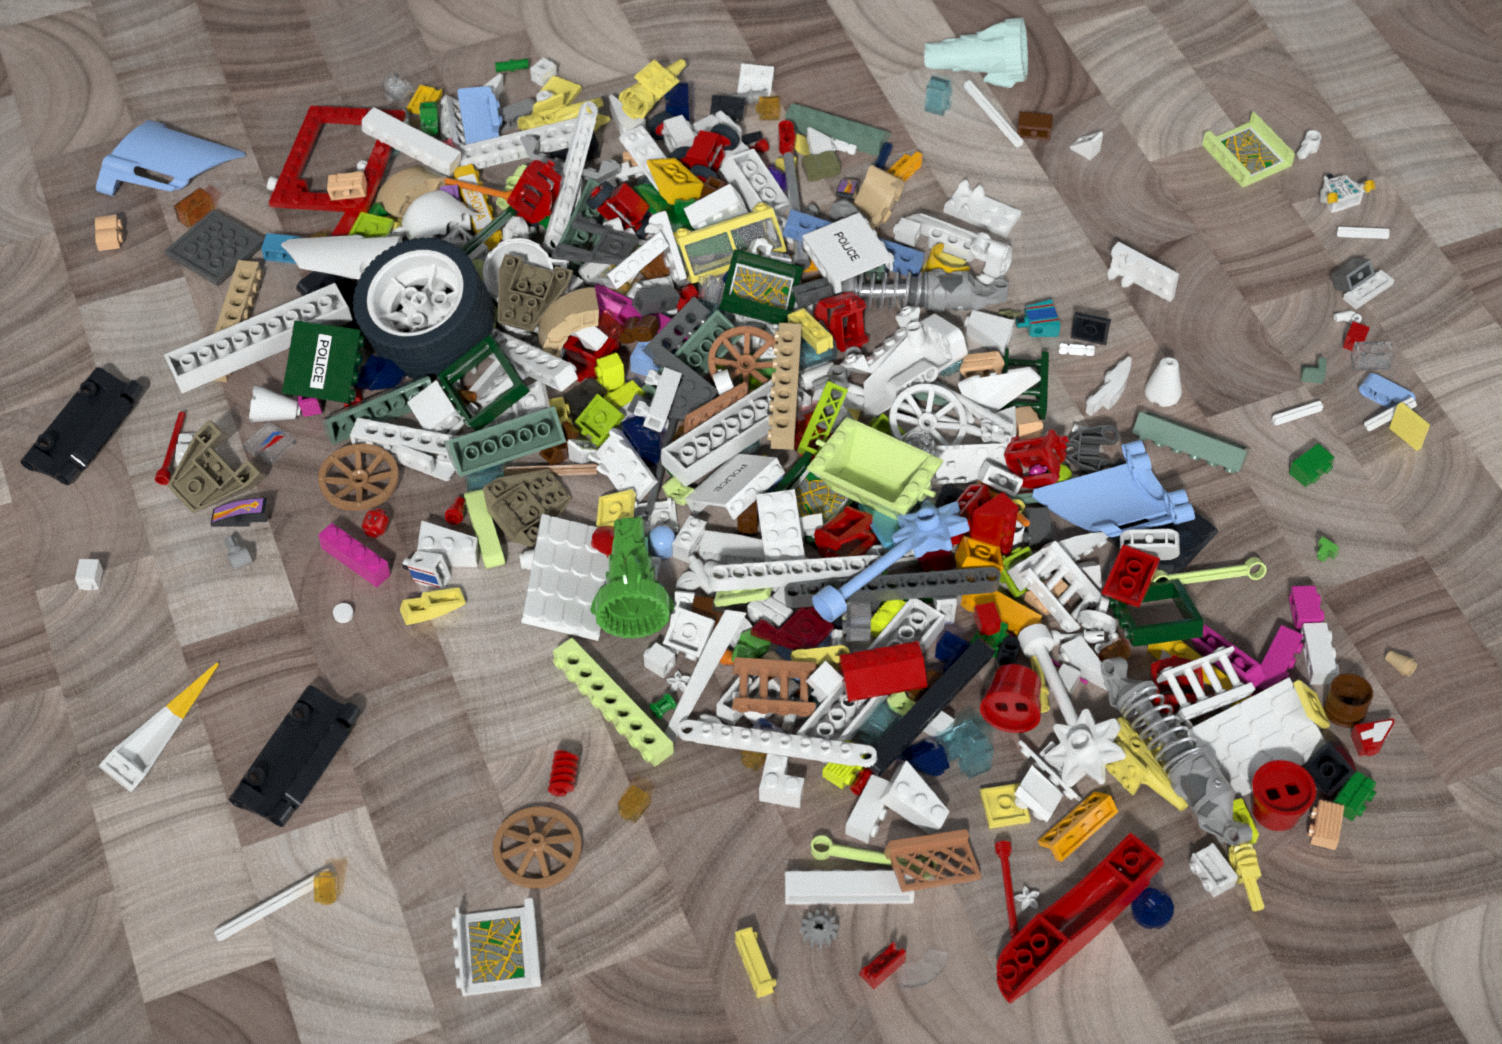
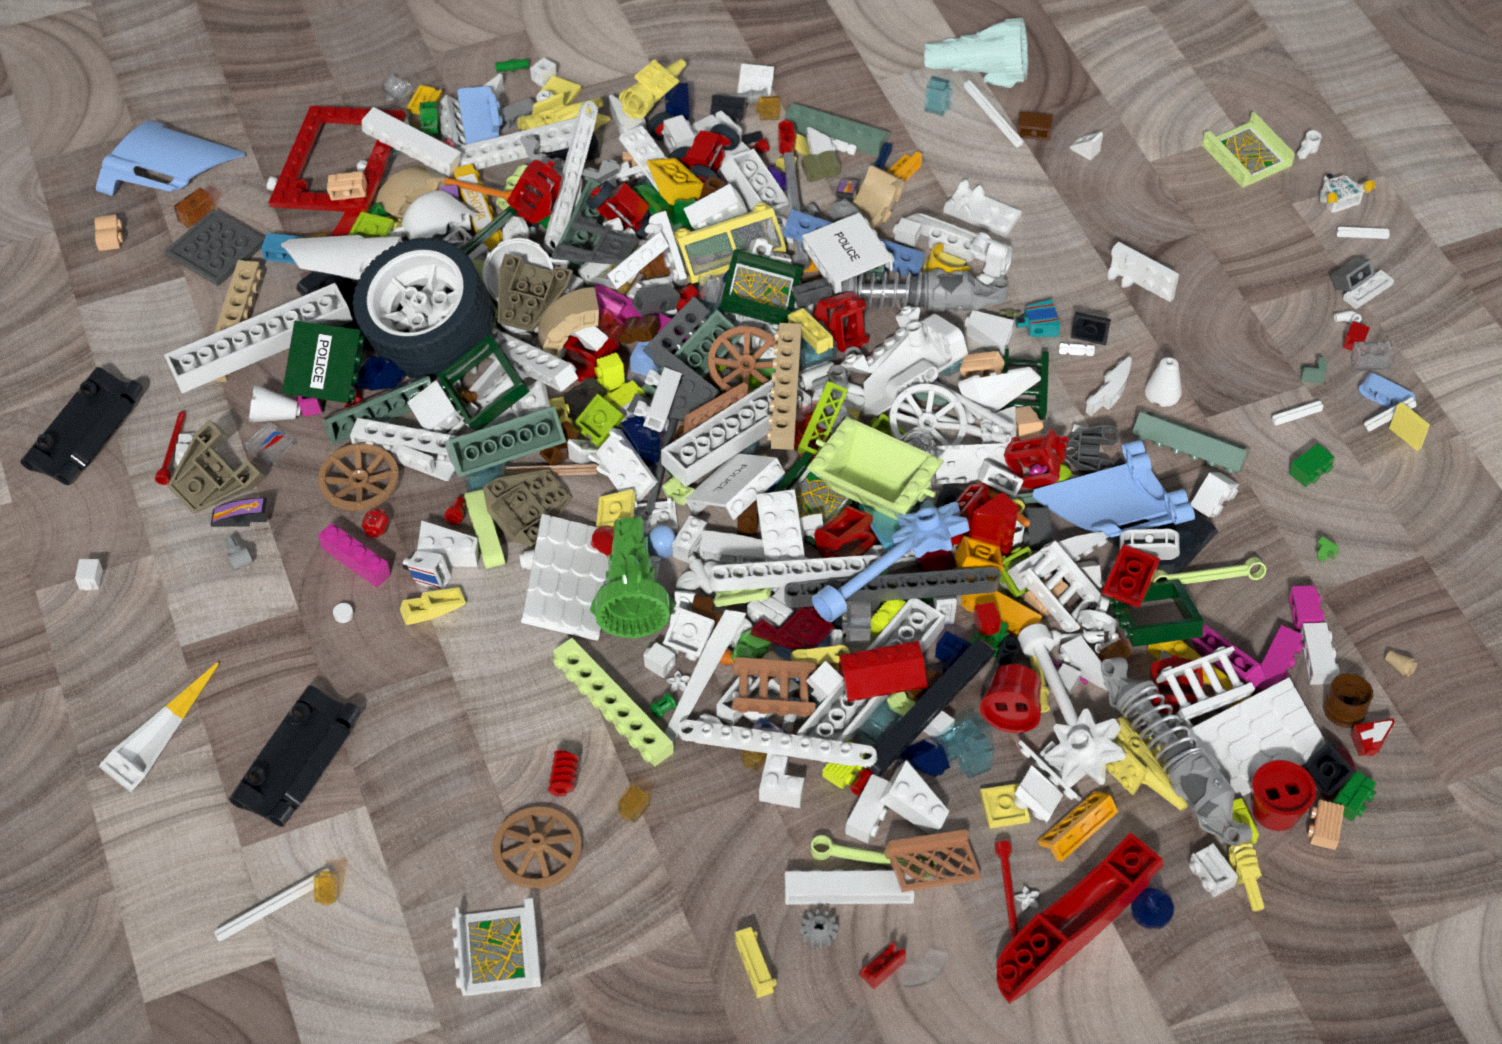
white piece [713,369,735,396] -> none
light yellow tile [1293,680,1330,729] -> none
none -> white brick [1191,472,1239,517]

